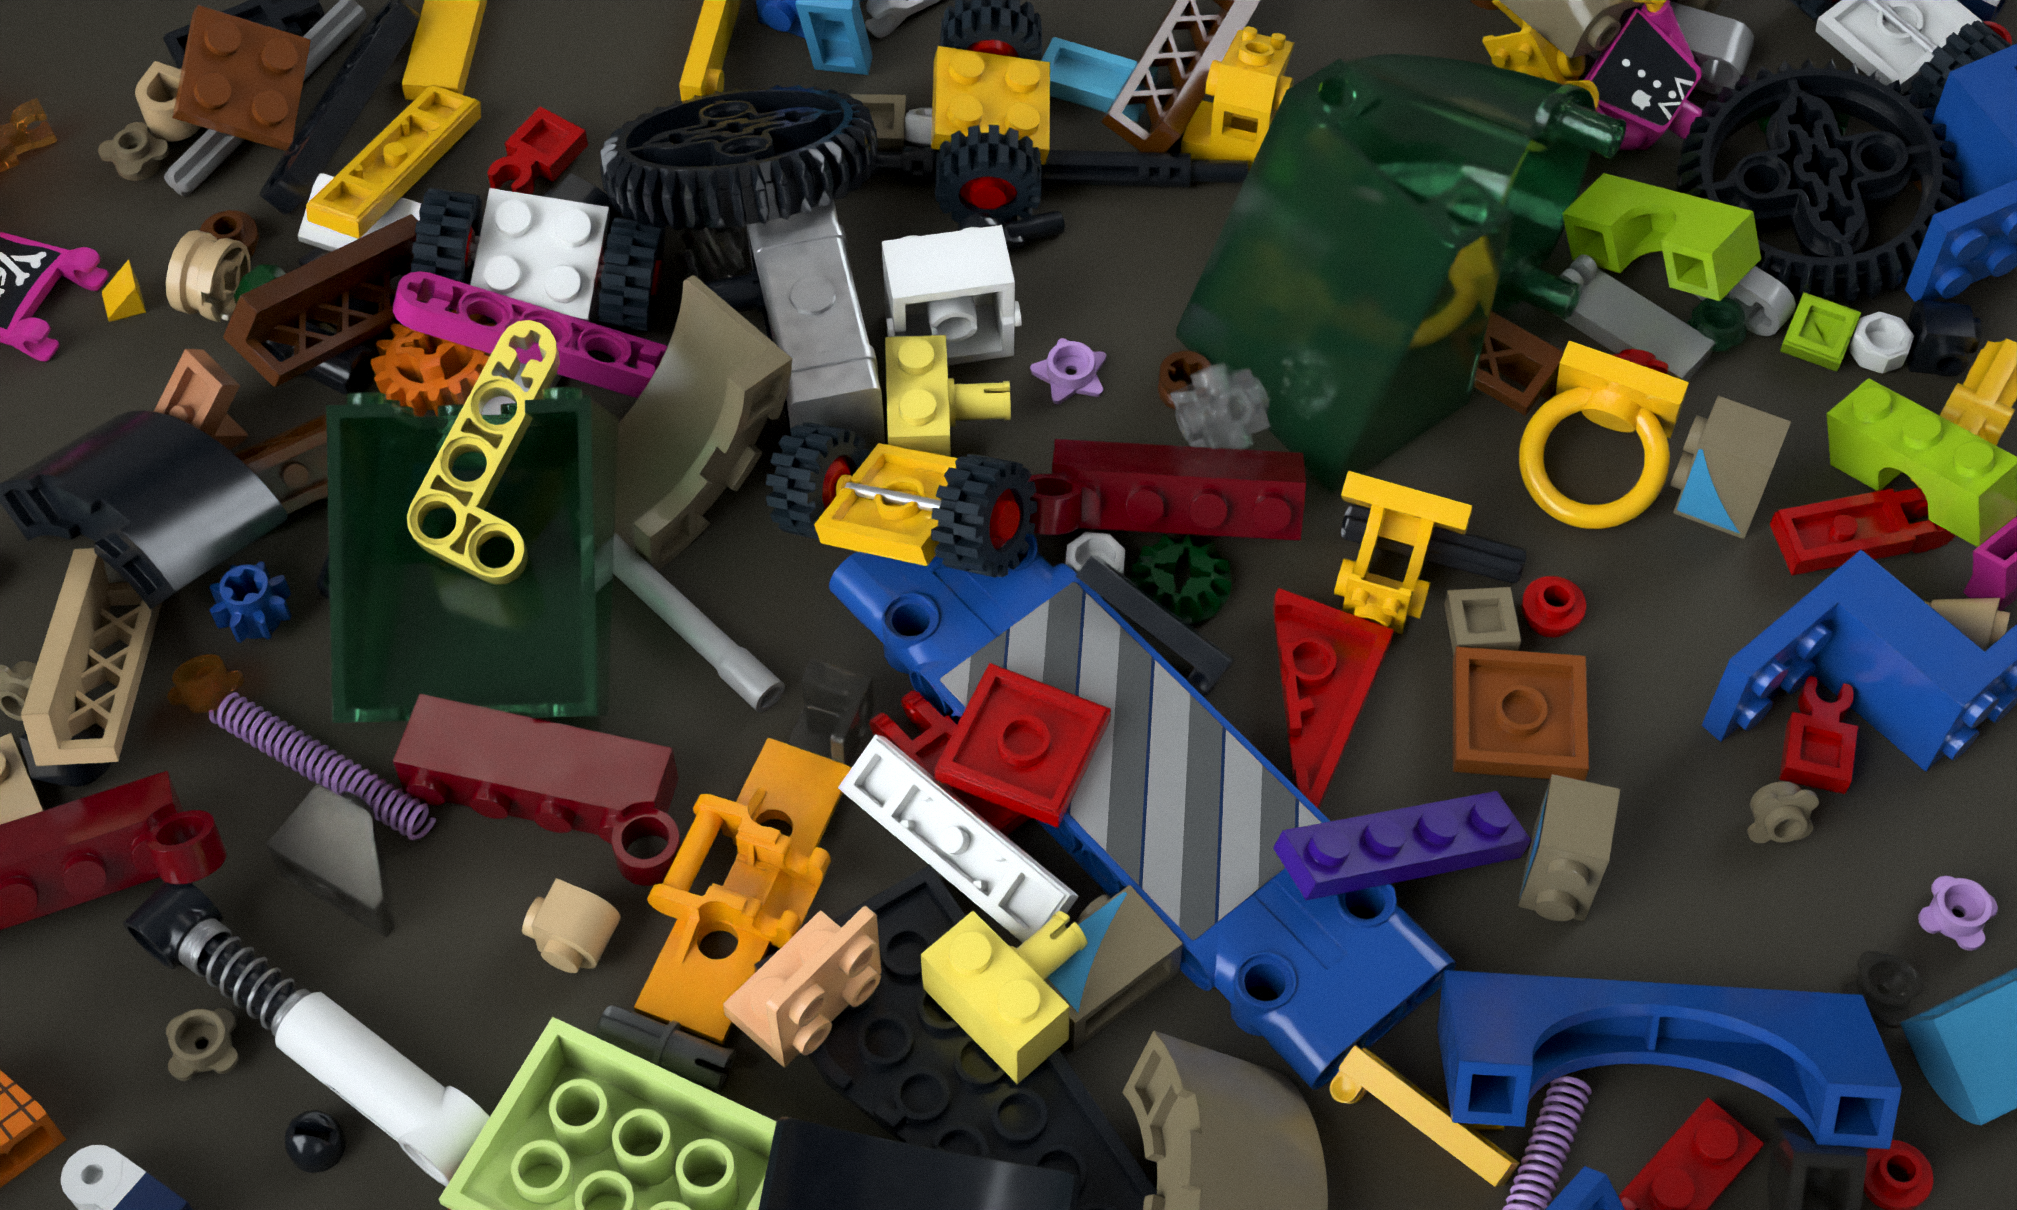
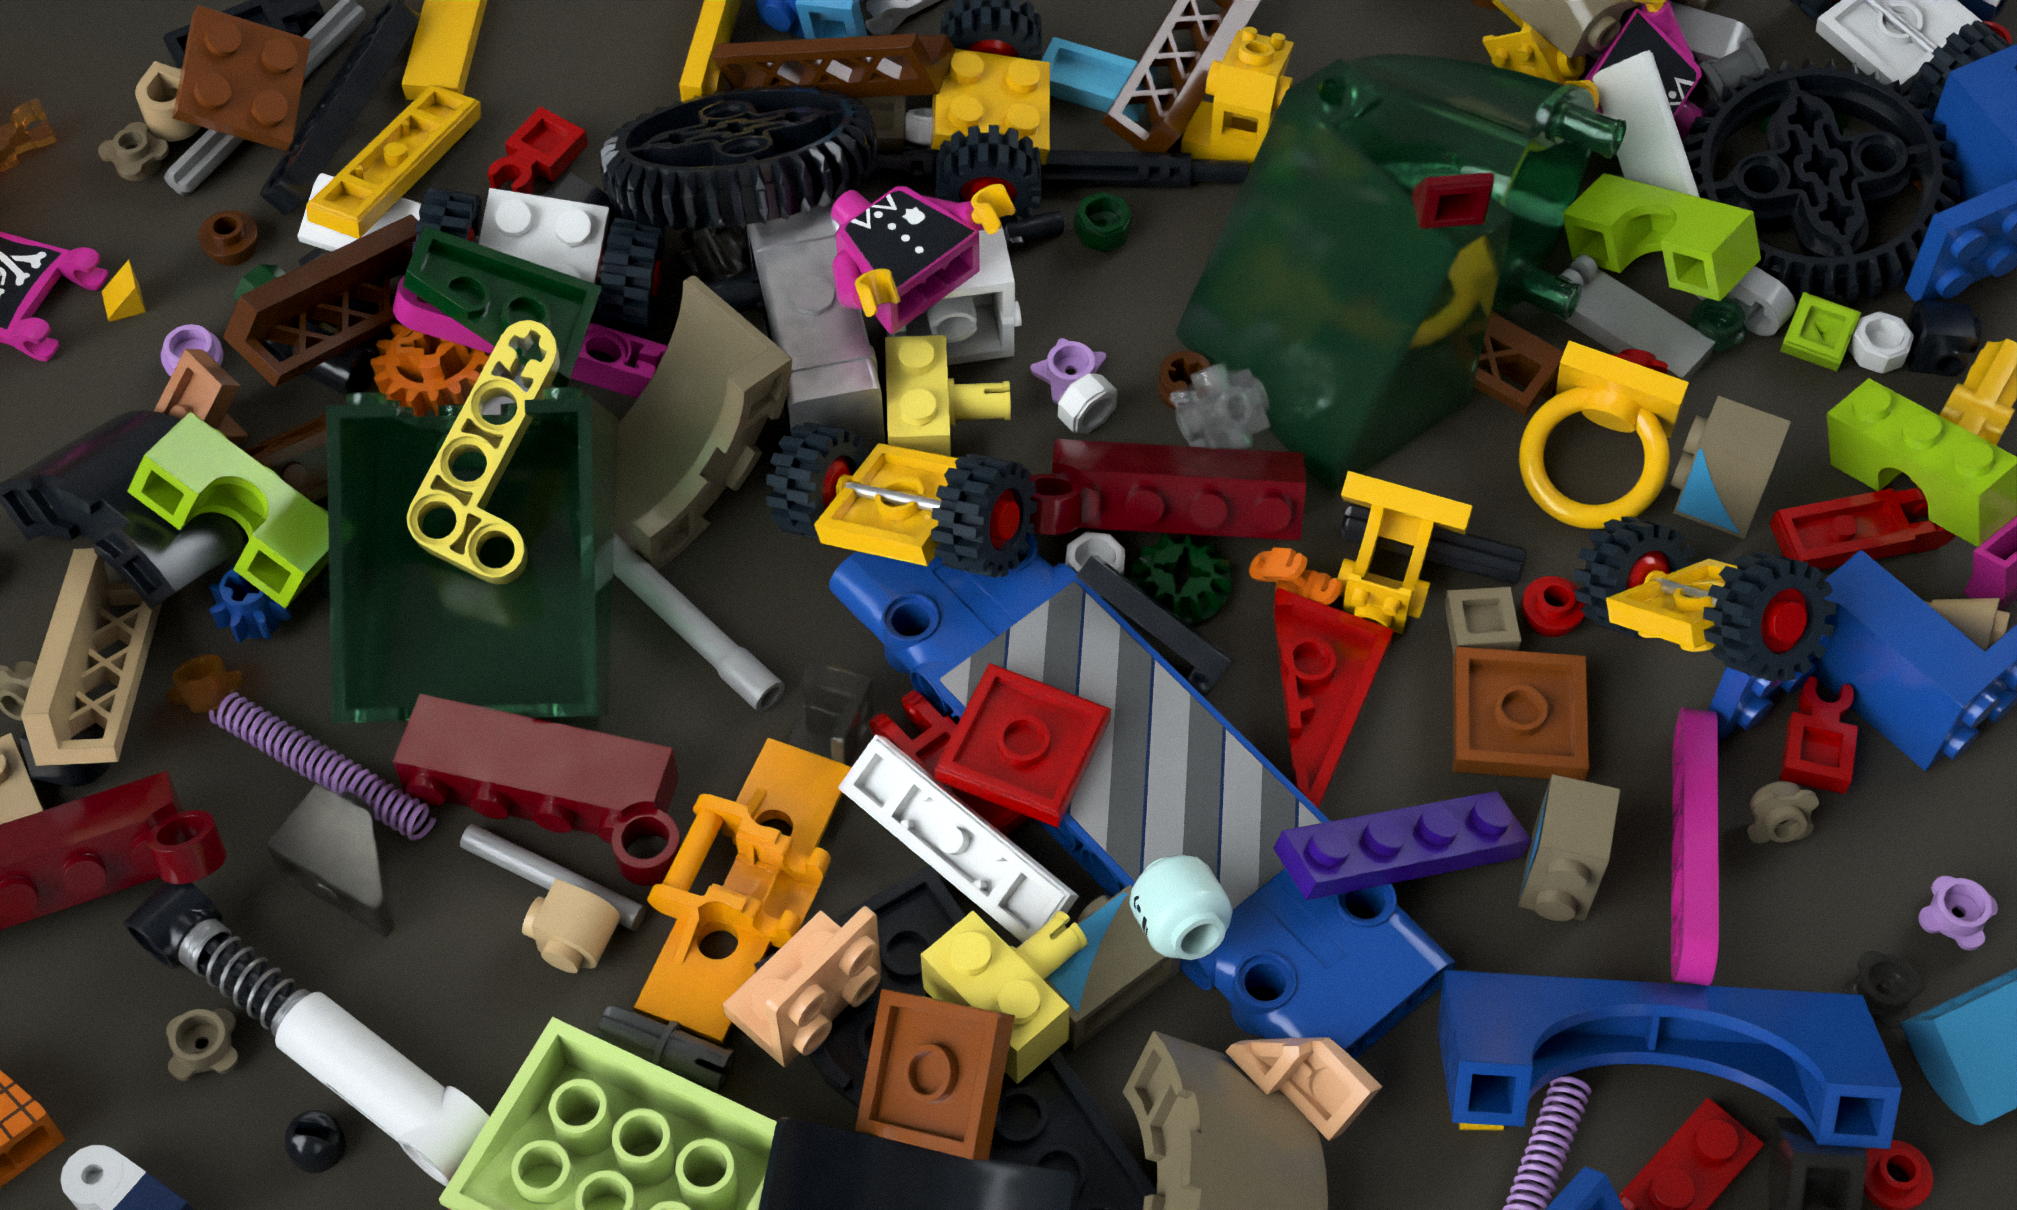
tan wheel [166,230,251,322] -> none
yellow hinge [1330,1045,1520,1187] -> none
none -> lime arch [127,411,348,609]
none -> lavender plate [161,324,224,377]
none -> dark green wing [403,226,602,393]
none -> light grey bar [460,824,646,931]
none -> reddish brown fence [712,33,955,98]
none -> torso [831,184,1016,335]
none -> dark orange plate [855,989,1015,1161]
none -> white tile [1058,373,1117,433]
none -> dark green tile [1074,192,1133,252]
none -> light aqua head [1129,855,1233,960]
none -> light nougat slope [1226,1037,1383,1141]
none -> orange piece [1249,547,1342,605]
none -> dark red slope [1412,172,1494,229]
none -> black plate [1574,517,1836,682]
none -> white slope [1592,50,1700,197]
none -> dark pink beam [1671,707,1719,986]
none -> dark grey bush [1697,38,1771,103]

